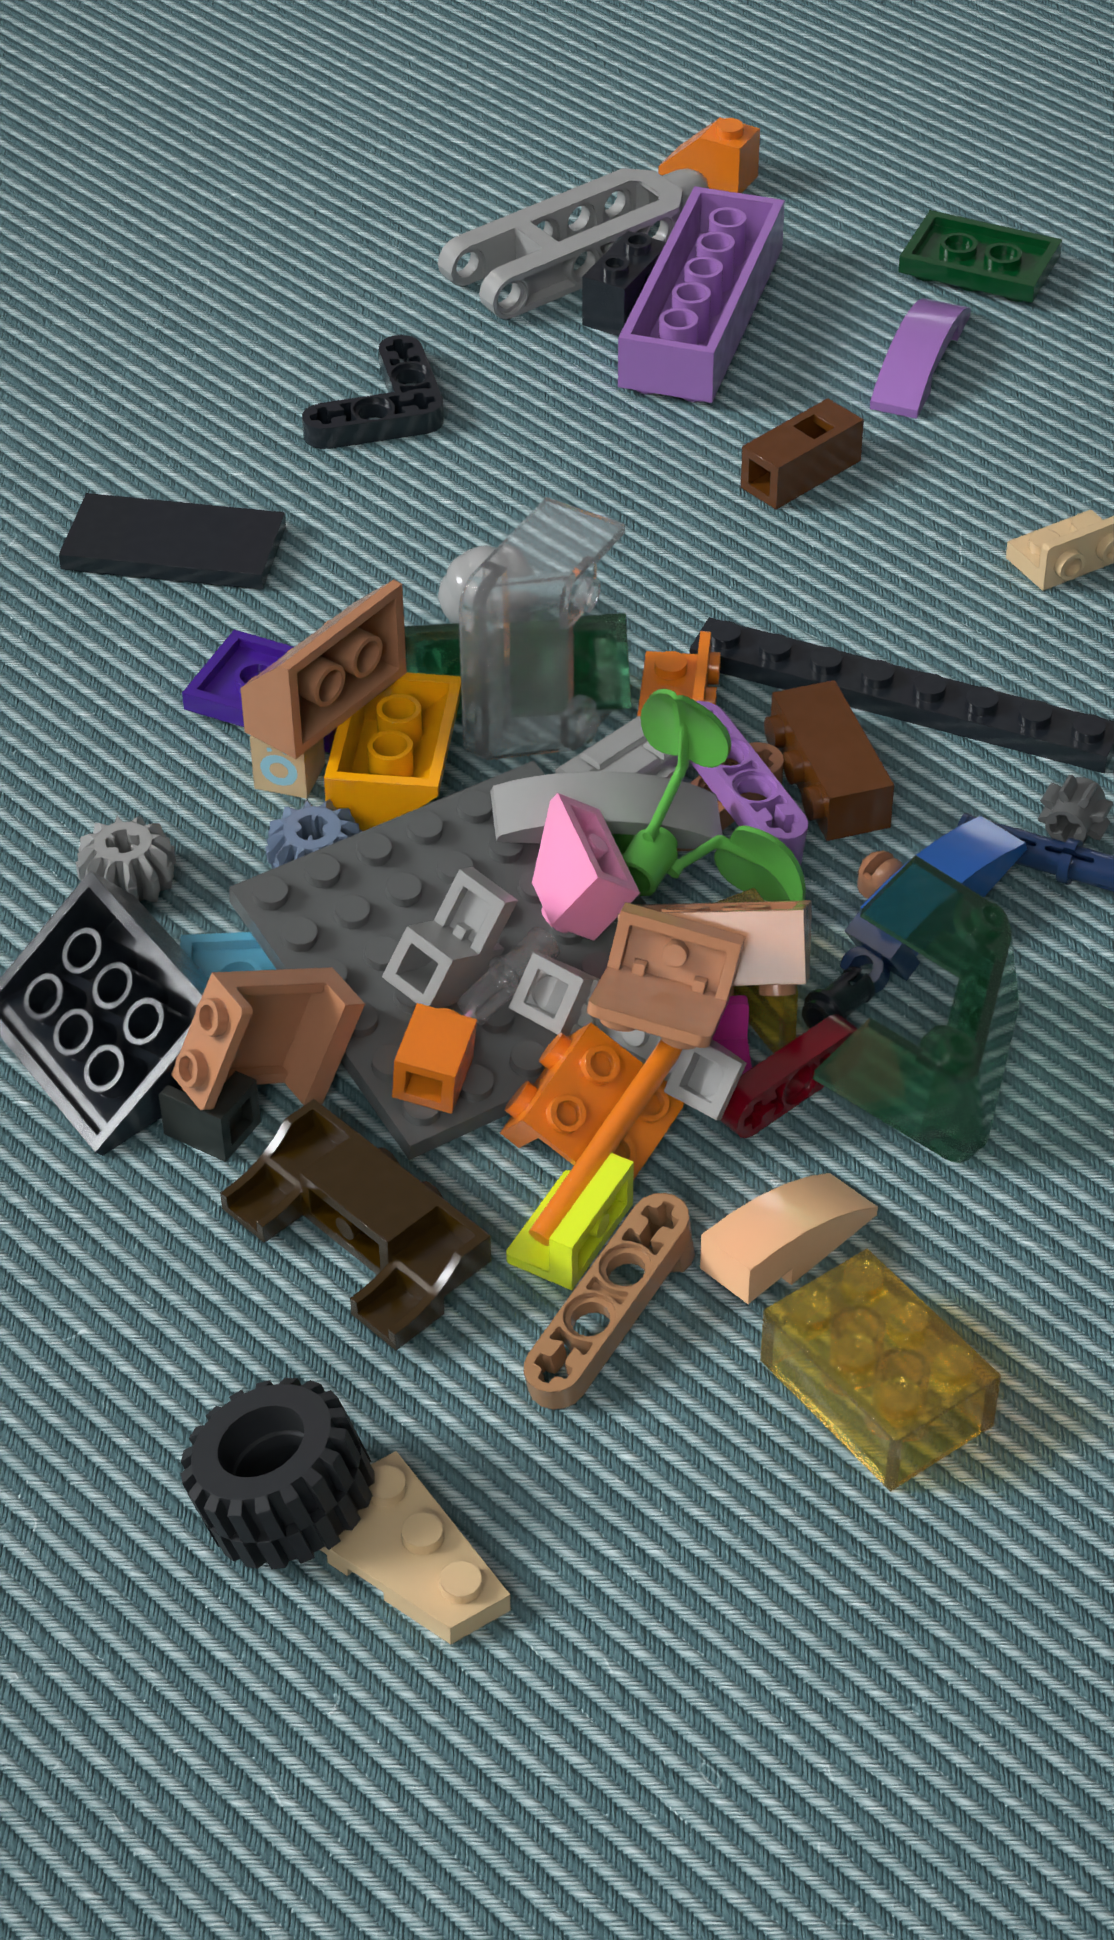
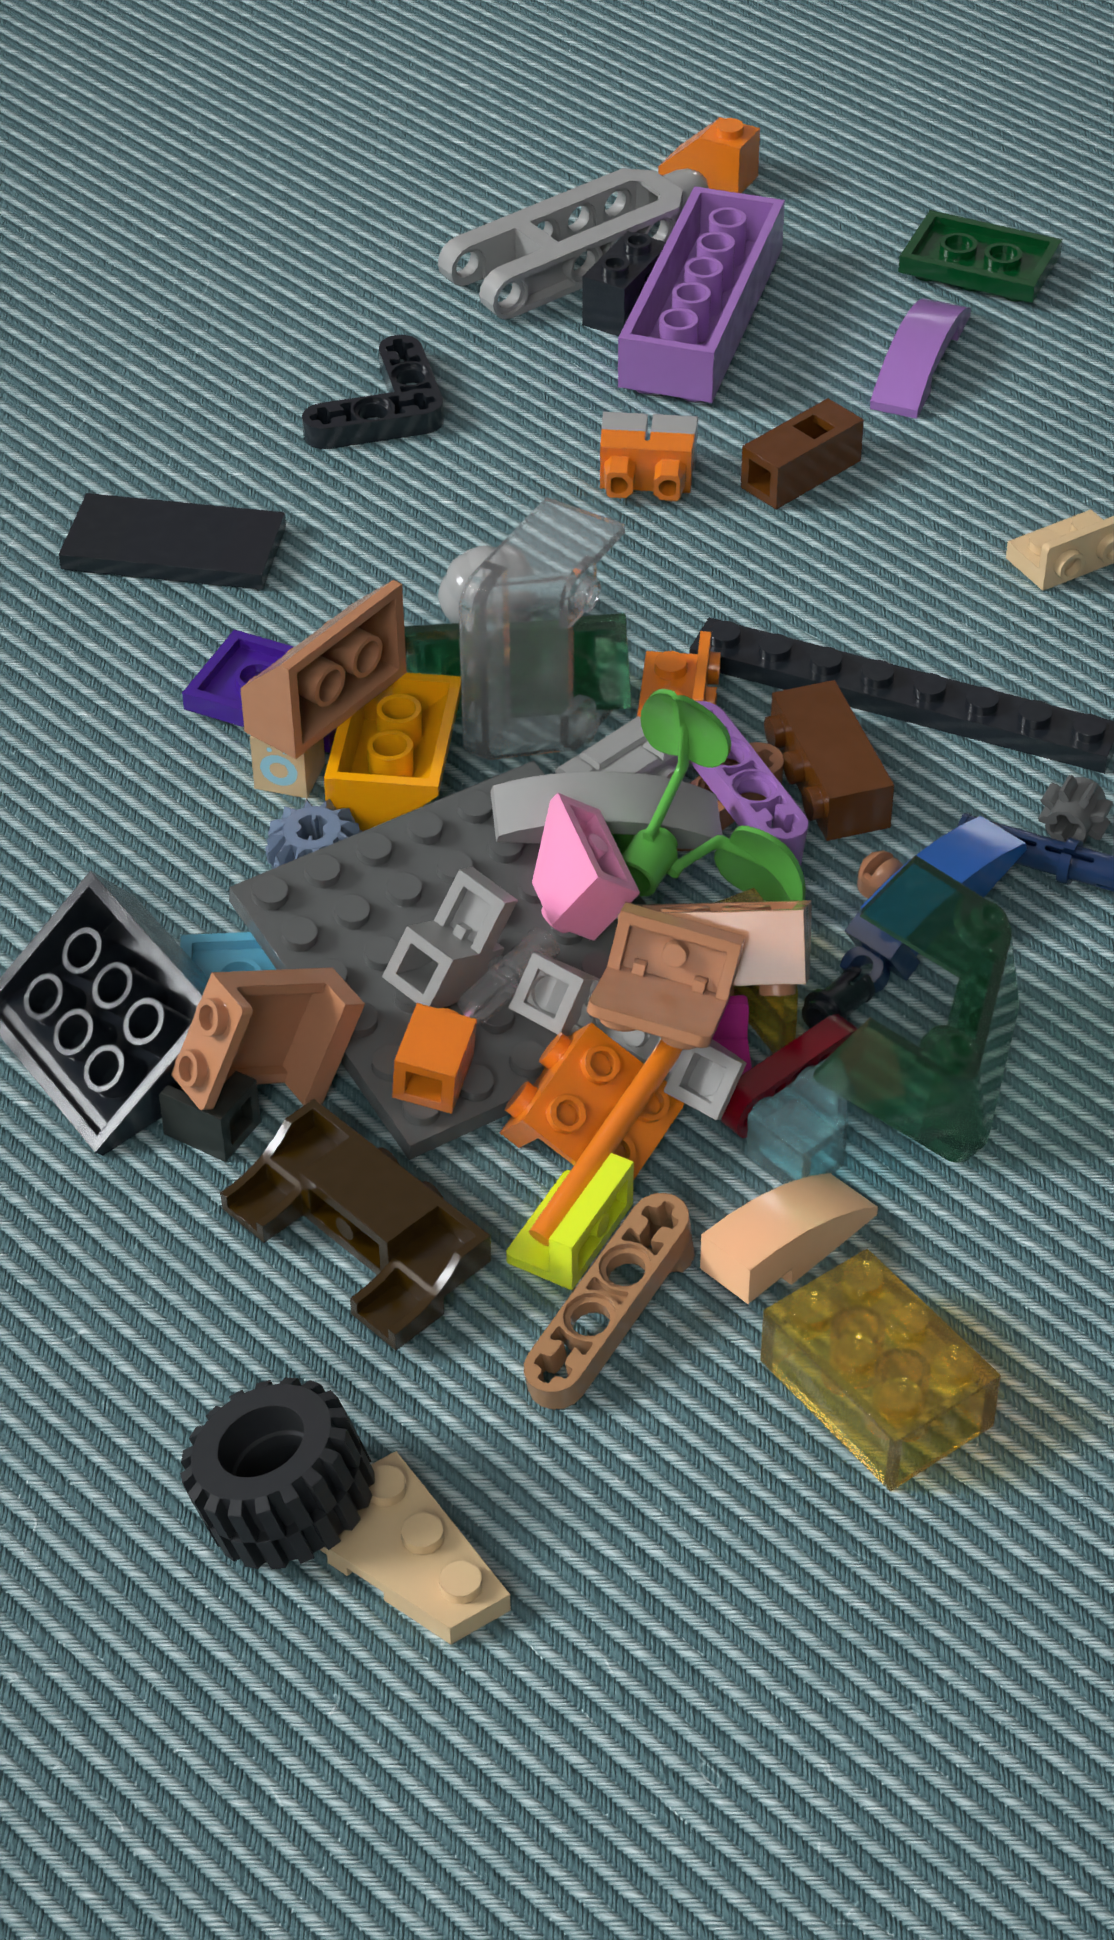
light grey gear [76,815,176,902] -> none
none -> orange hips [600,412,698,501]
none -> clear light blue slope [746,1051,848,1184]

